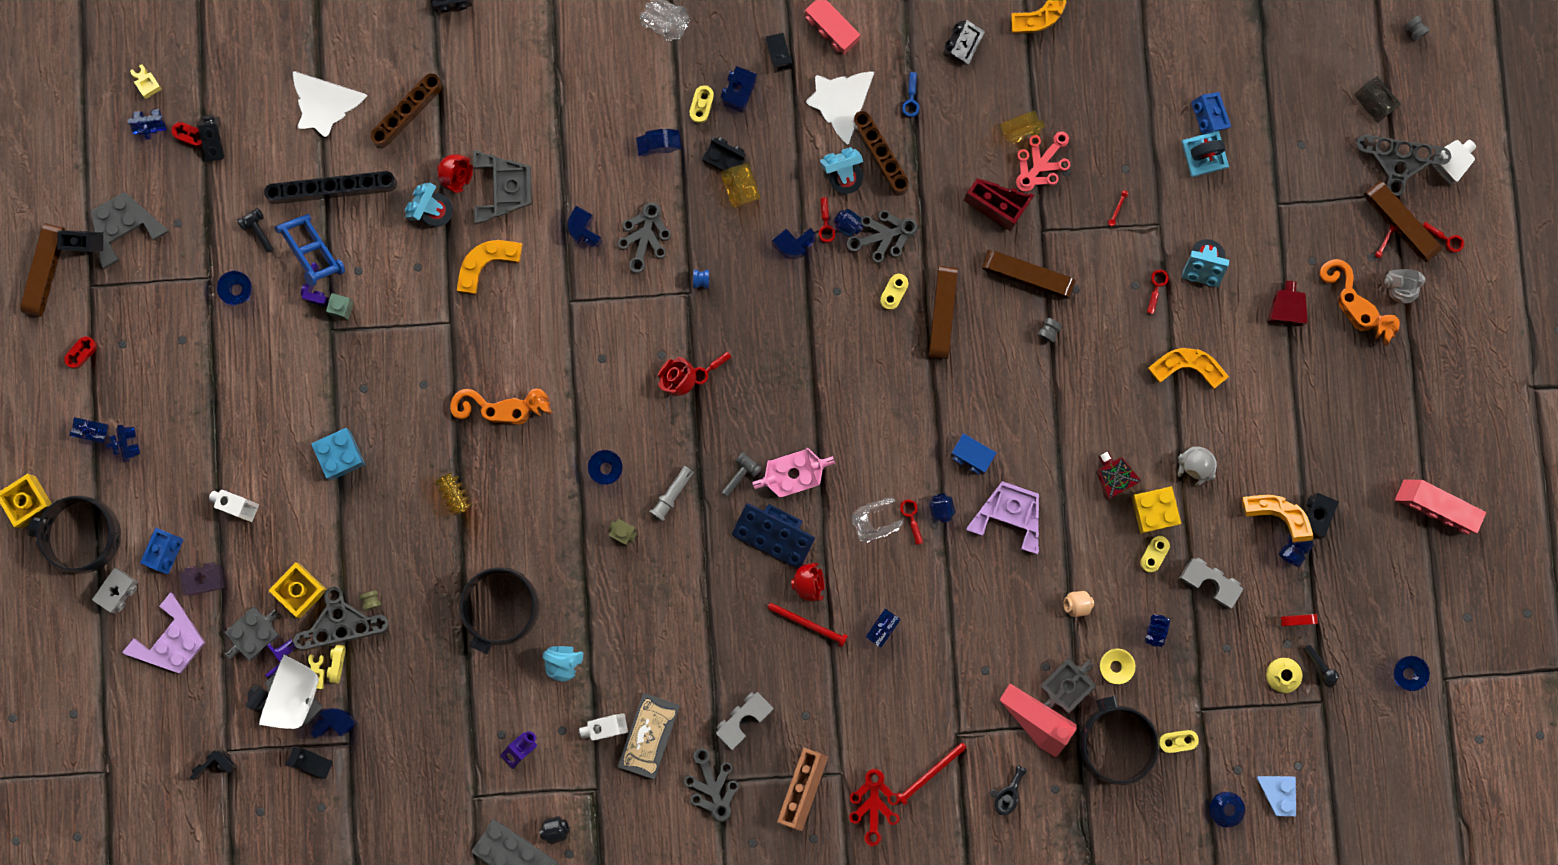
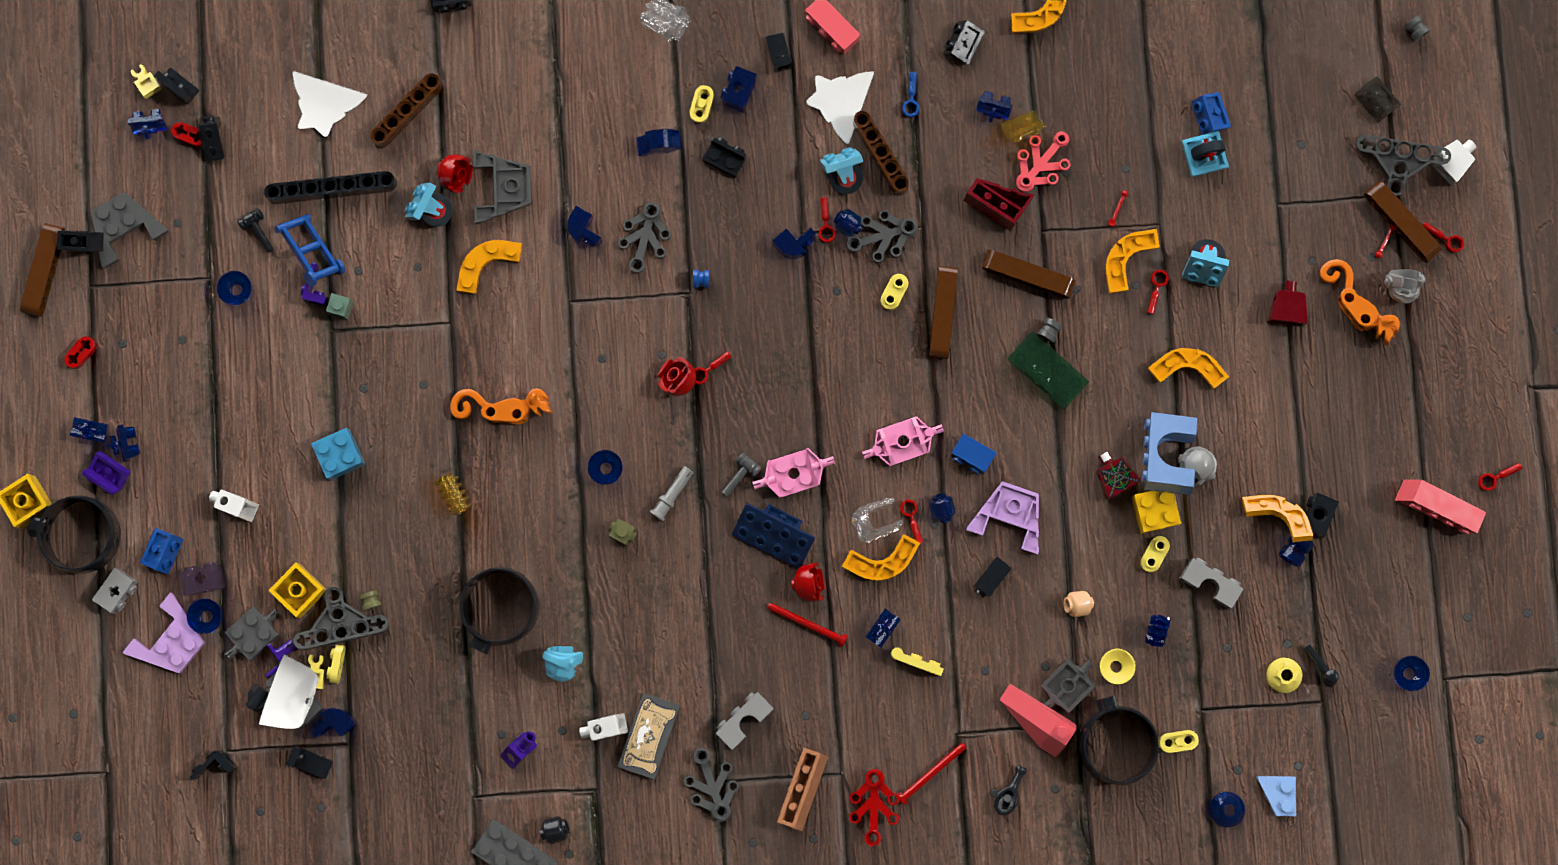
clear yellow bracket [721,163,761,208] -> none
red beam [1281,614,1318,627] -> none
none -> dark purple bracket [82,451,131,495]
none -> black bracket [154,68,199,105]
none -> clear blue piece [187,598,223,634]
none -> light orange plate [842,534,920,580]
none -> bright pink plate [862,416,944,467]
none -> light yellow plate [891,648,944,676]
none -> black bracket [973,557,1011,598]
none -> clear blue hips [976,91,1013,123]
none -> clear green bracket [1008,332,1089,409]
none -> light orange plate [1105,229,1160,294]
none -> medium blue arch [1141,412,1197,495]
none -> red piece [1478,463,1522,491]

